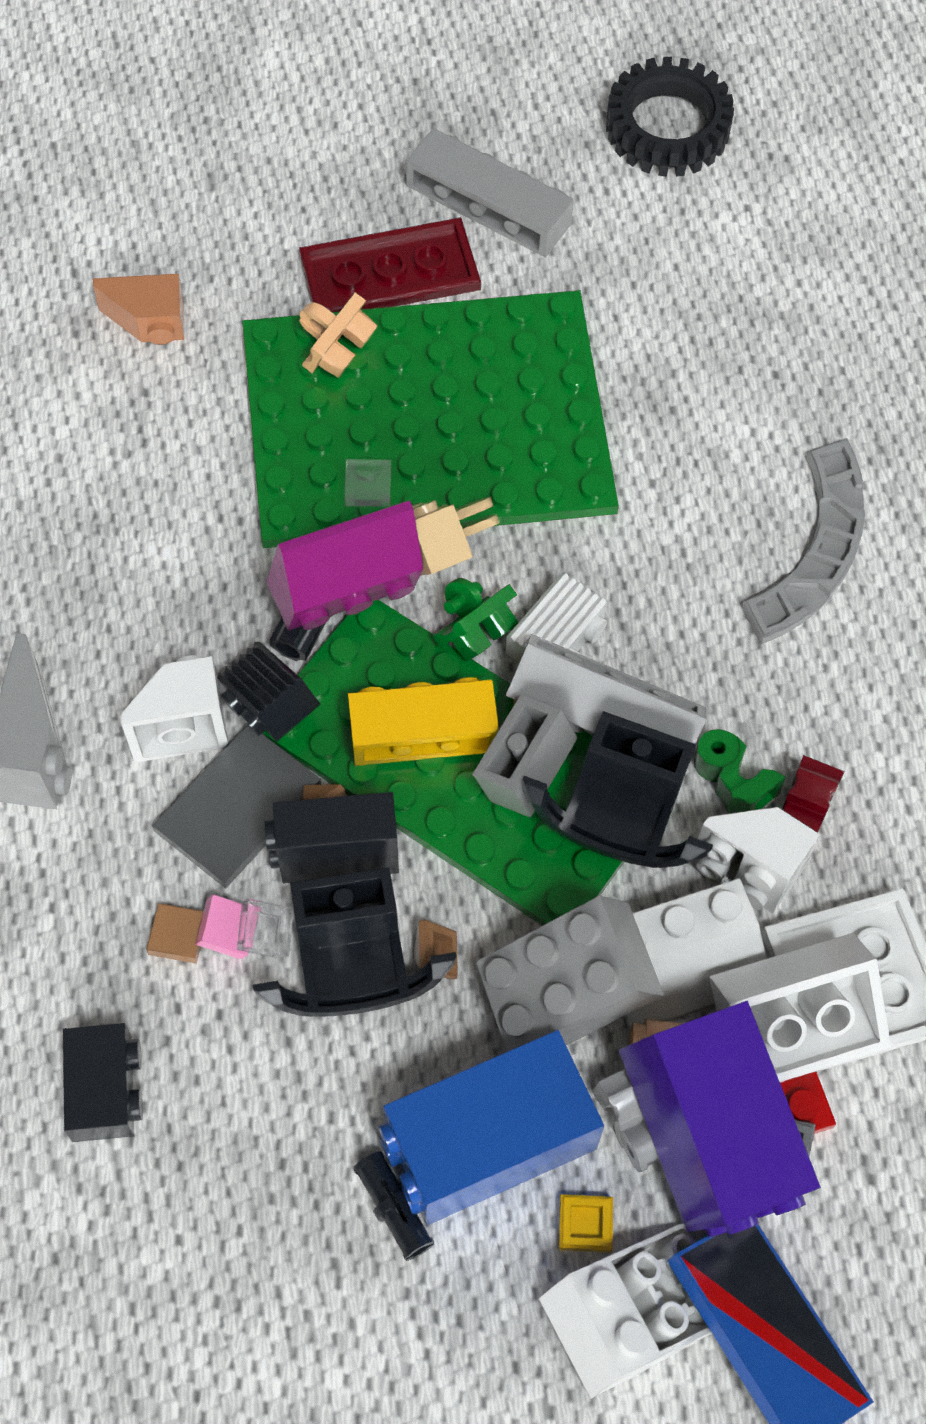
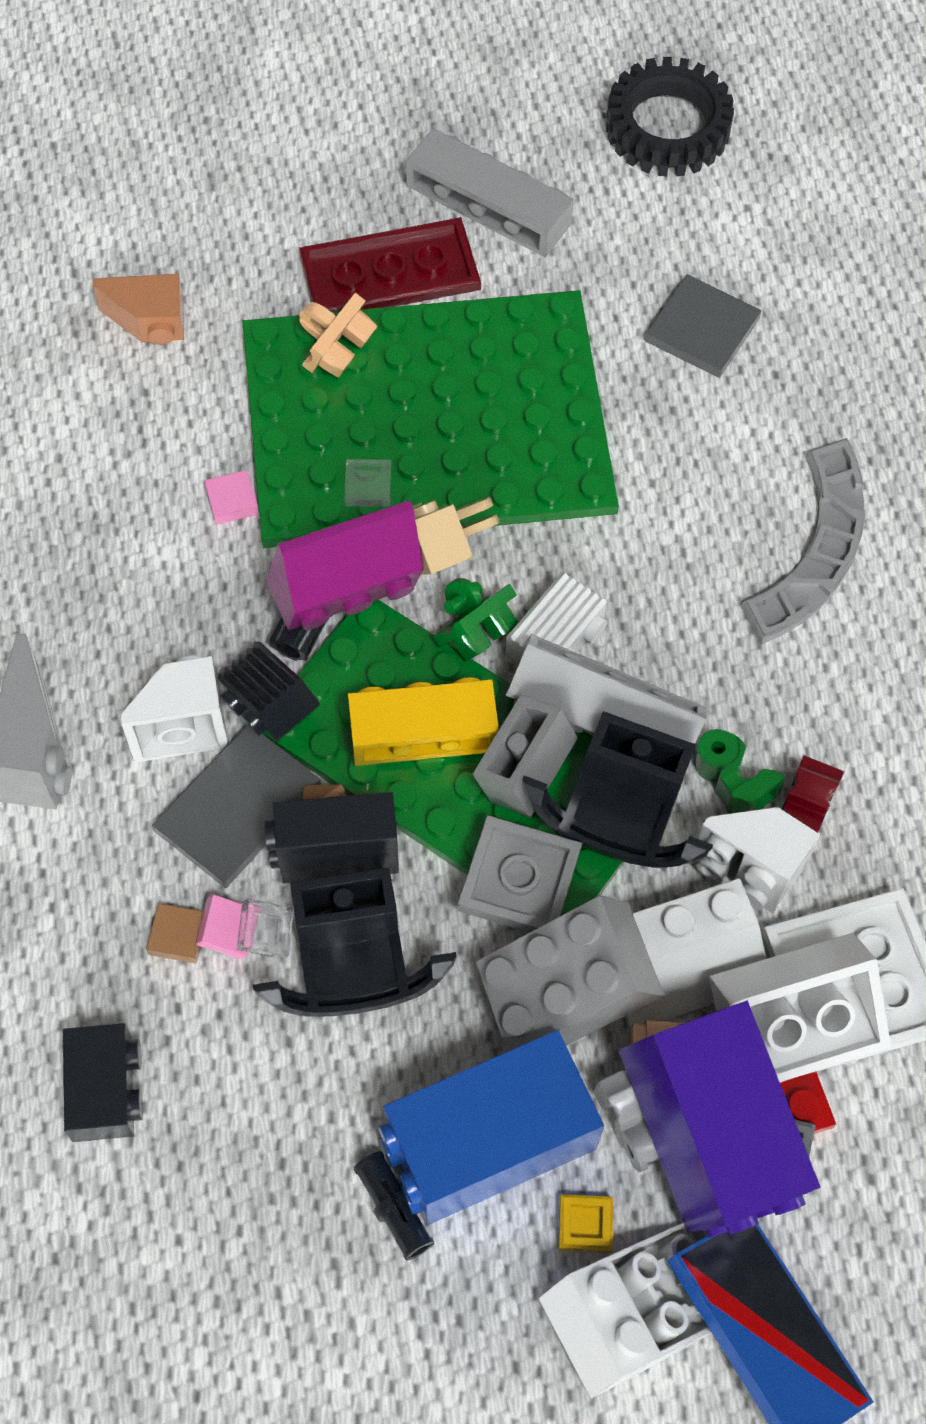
medium nougat slope [413,919,458,979] -> none
none -> bright pink tile [204,470,259,525]
none -> light grey plate [458,815,582,932]
none -> dark grey tile [645,274,762,378]

